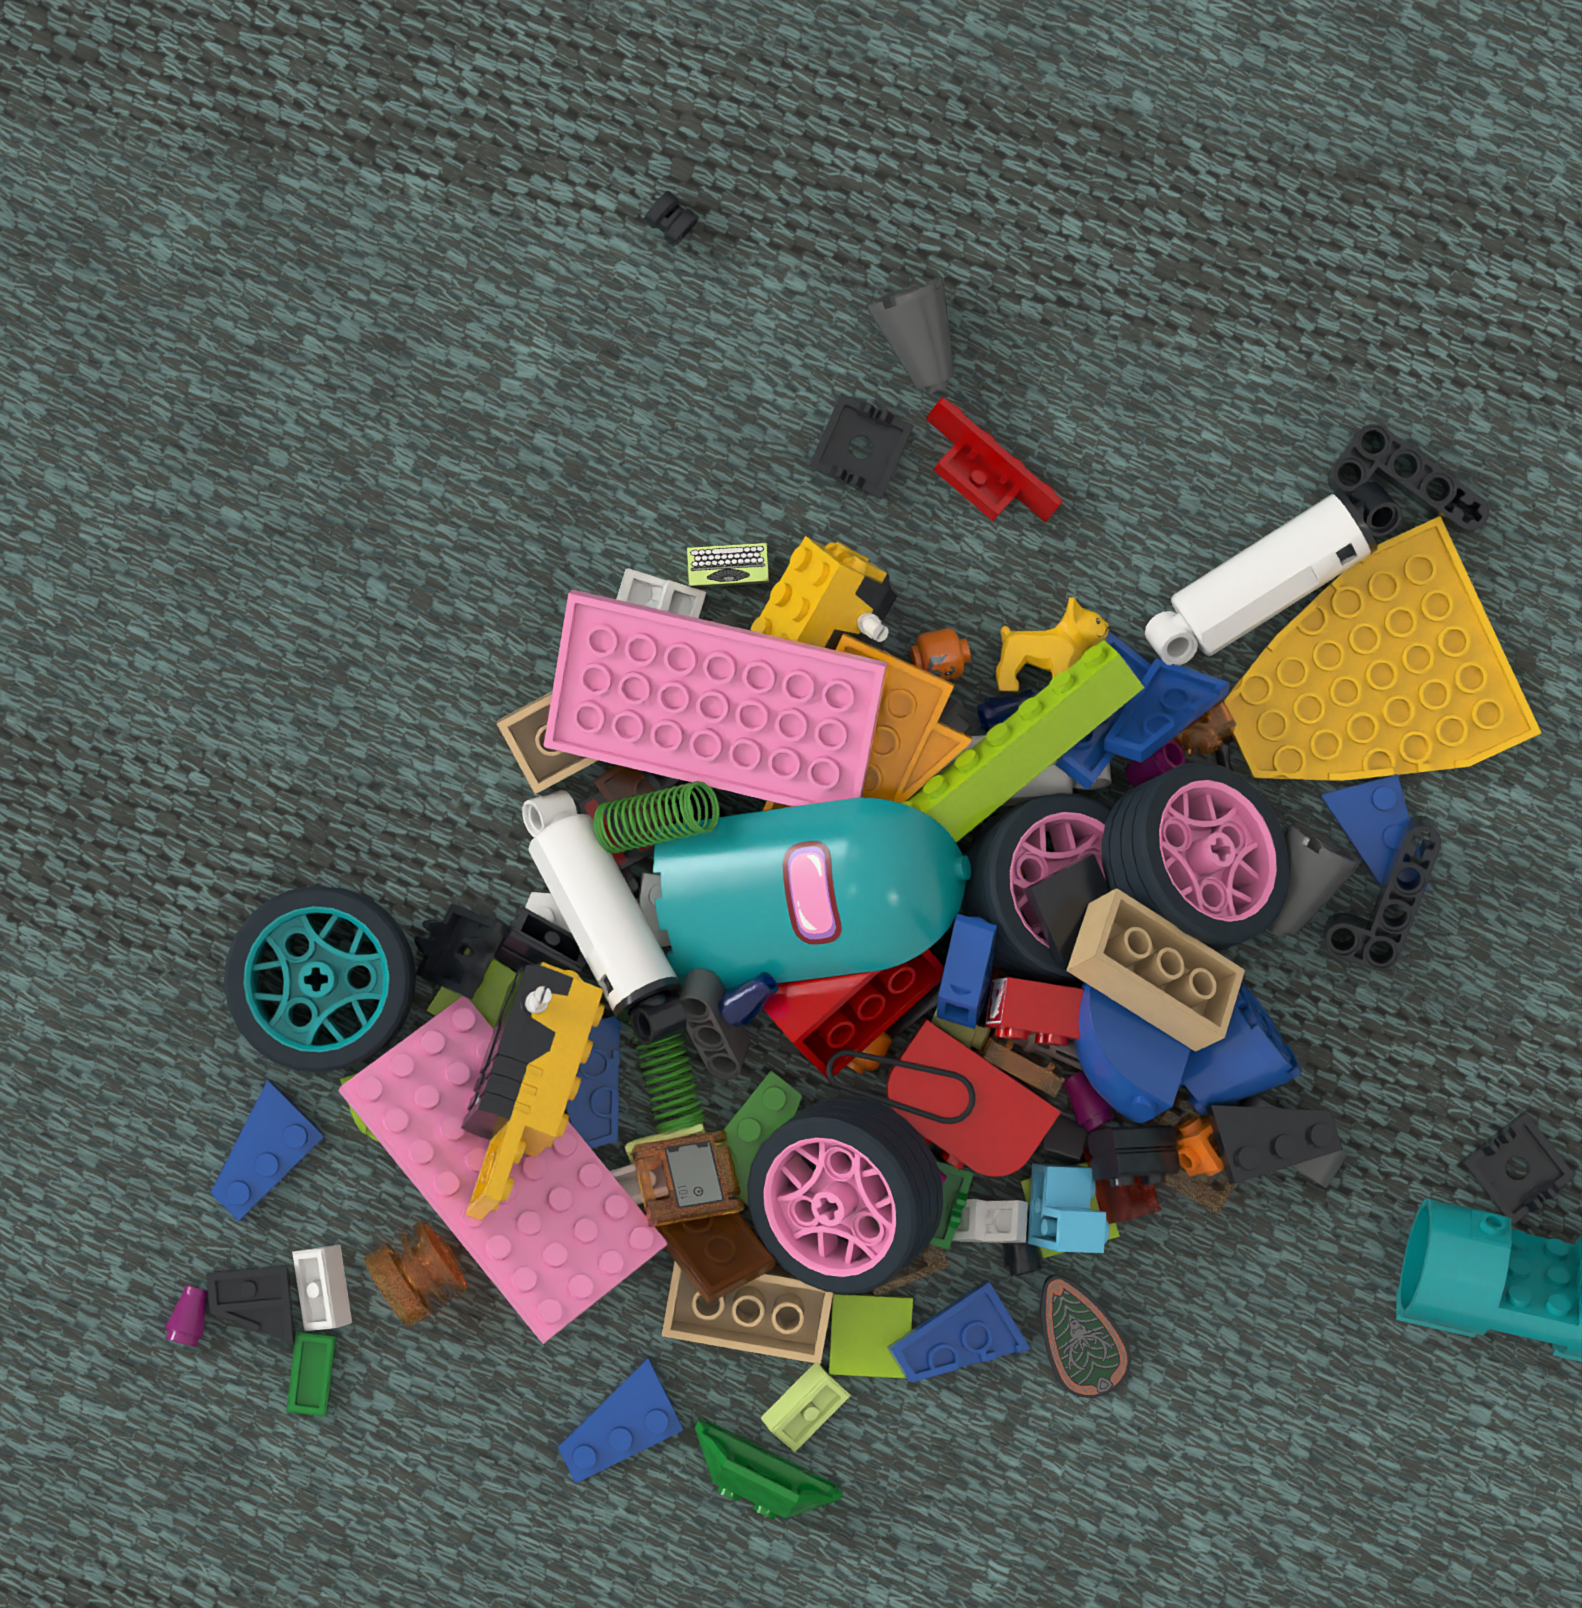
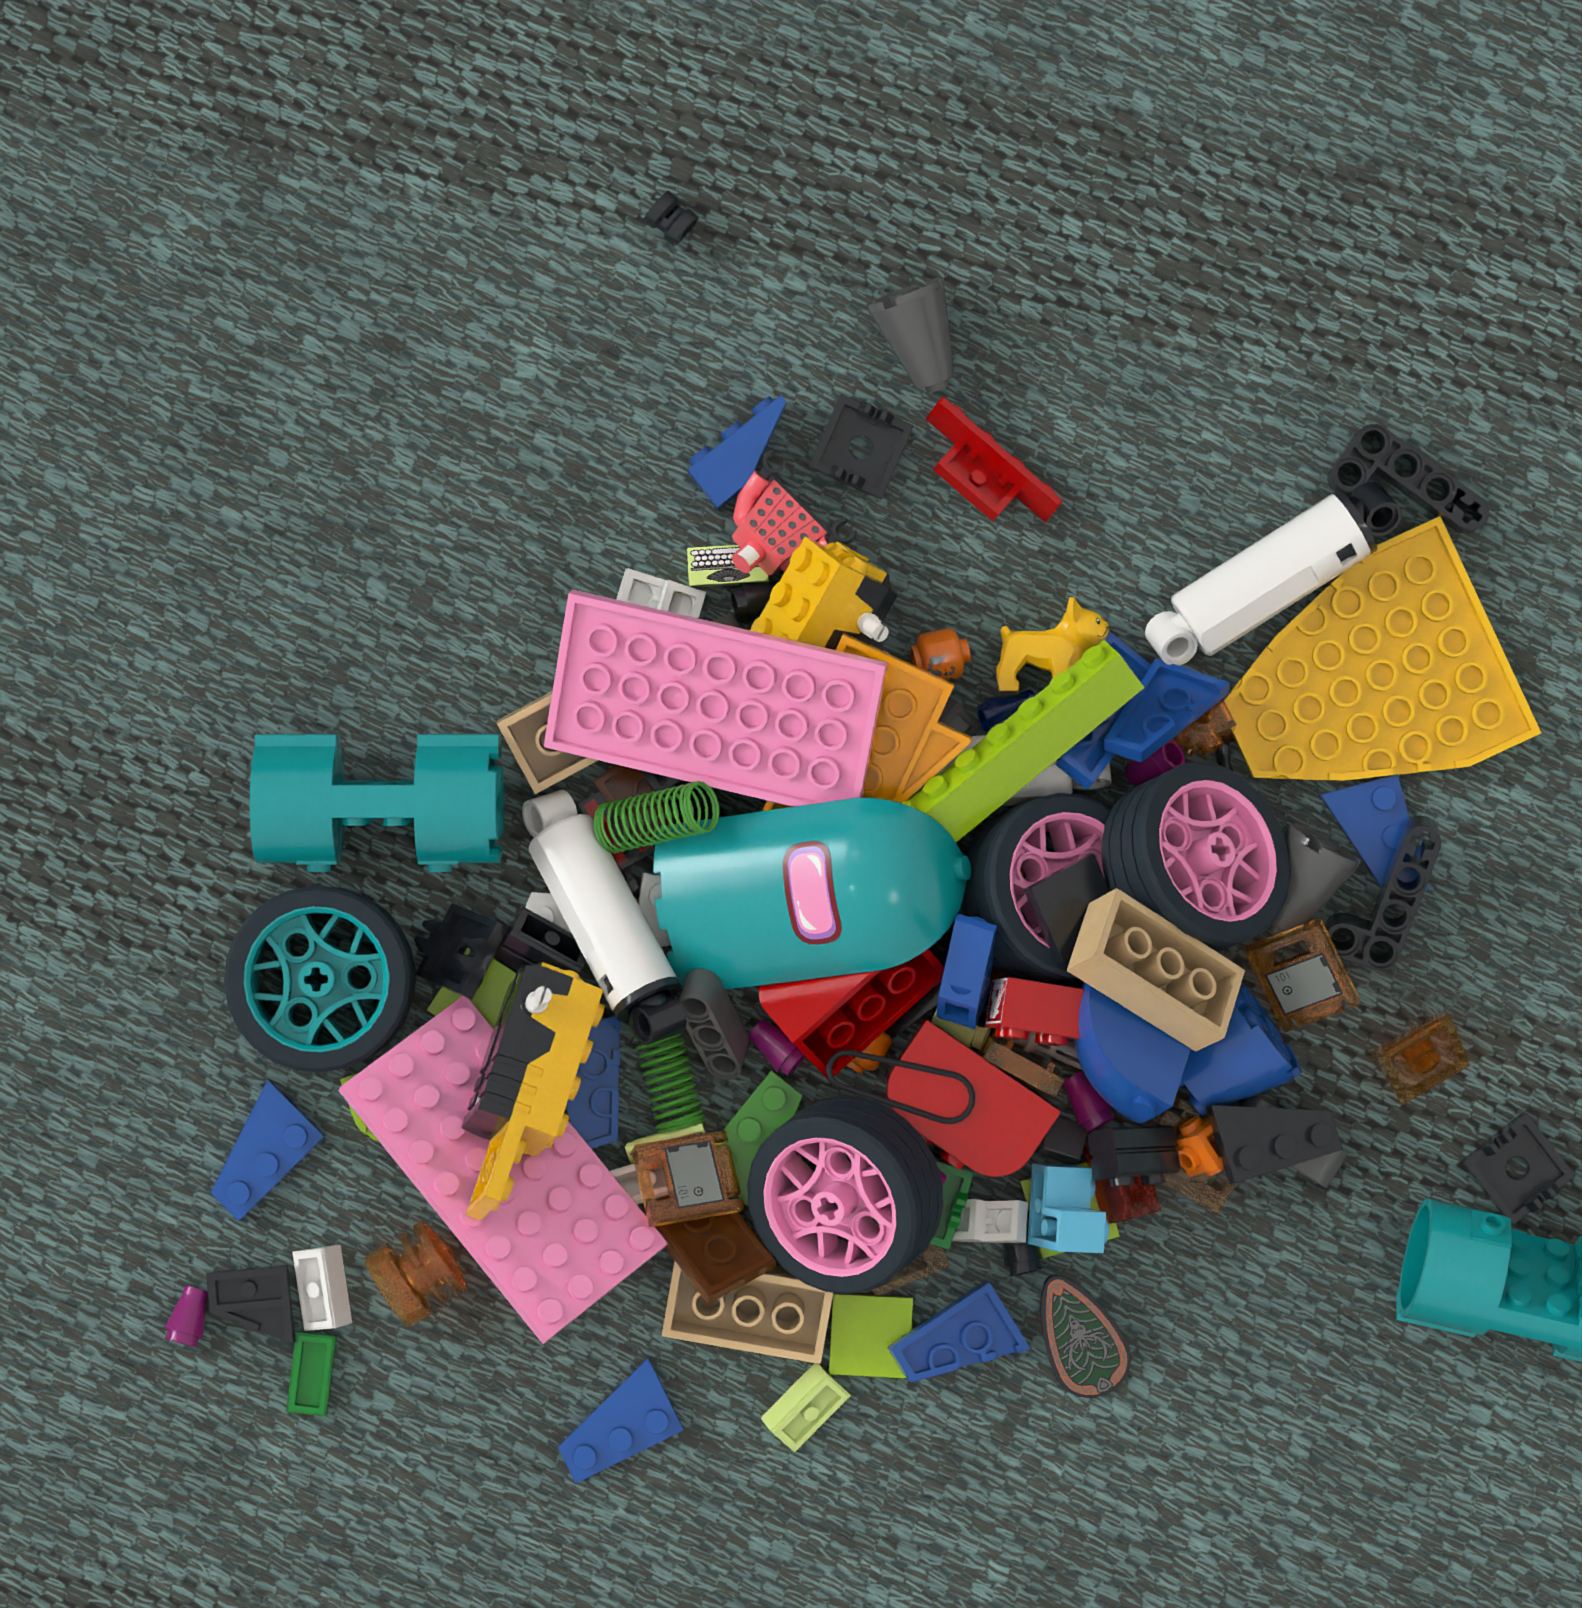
green wedge [695,1416,843,1519] -> none
clear blue cone [719,972,778,1027] -> none
none -> teal cylinder [250,734,504,872]
none -> blue slope [688,395,786,511]
none -> black cone [731,582,778,622]
none -> coral torso [732,449,857,575]
none -> magenta cone [748,1019,806,1076]
none -> clear orange container [1245,918,1360,1032]
none -> clear orange slope [1370,1012,1470,1105]

